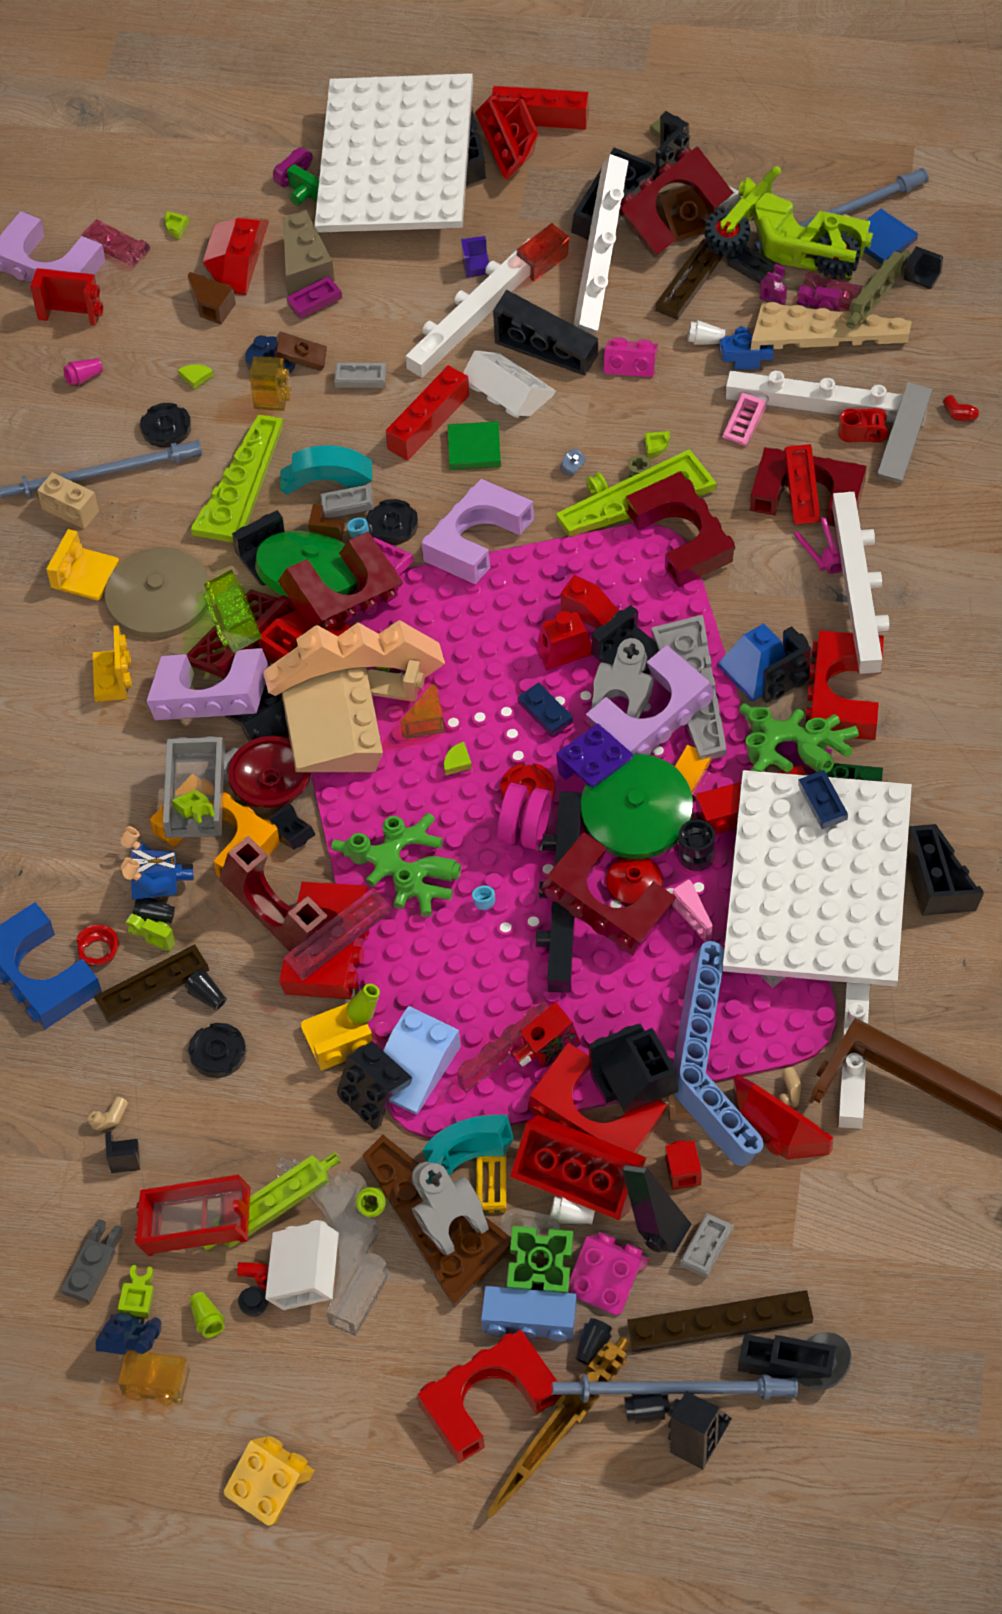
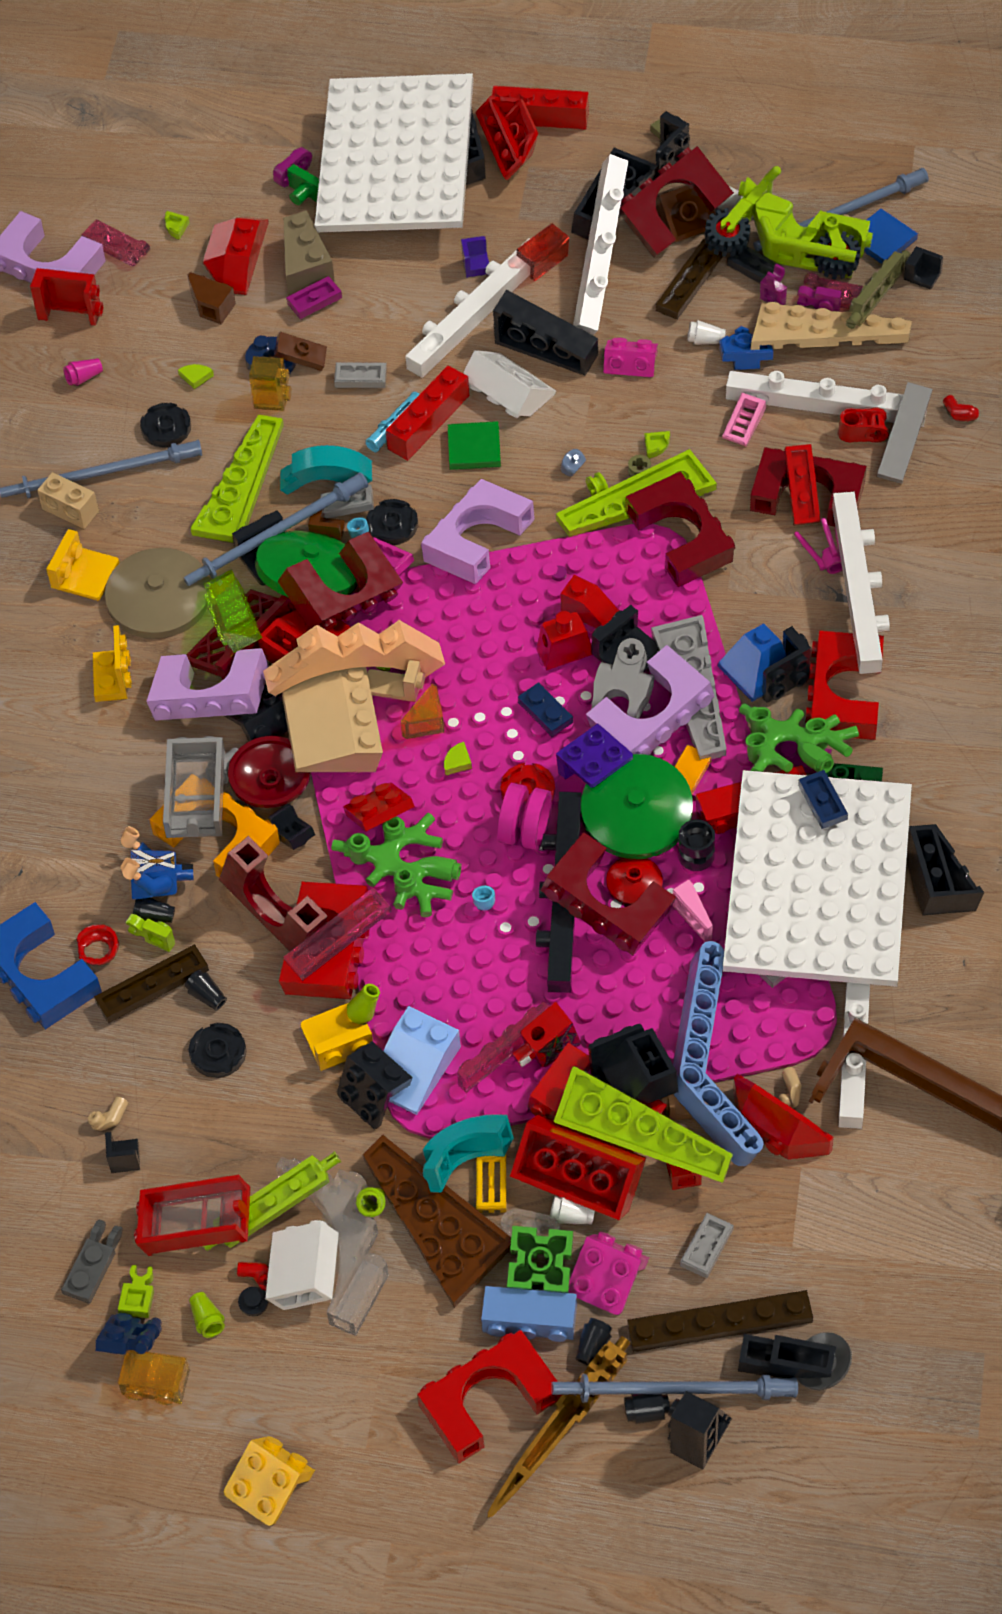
lime plate [171,789,215,823] -> none
light grey piece [412,1162,489,1255] -> none
black slope [622,1165,692,1253] -> none
none -> sand blue bar [183,472,368,586]
none -> red plate [343,782,415,831]
none -> medium azure pin [365,392,420,452]
none -> lime wing [554,1066,733,1183]

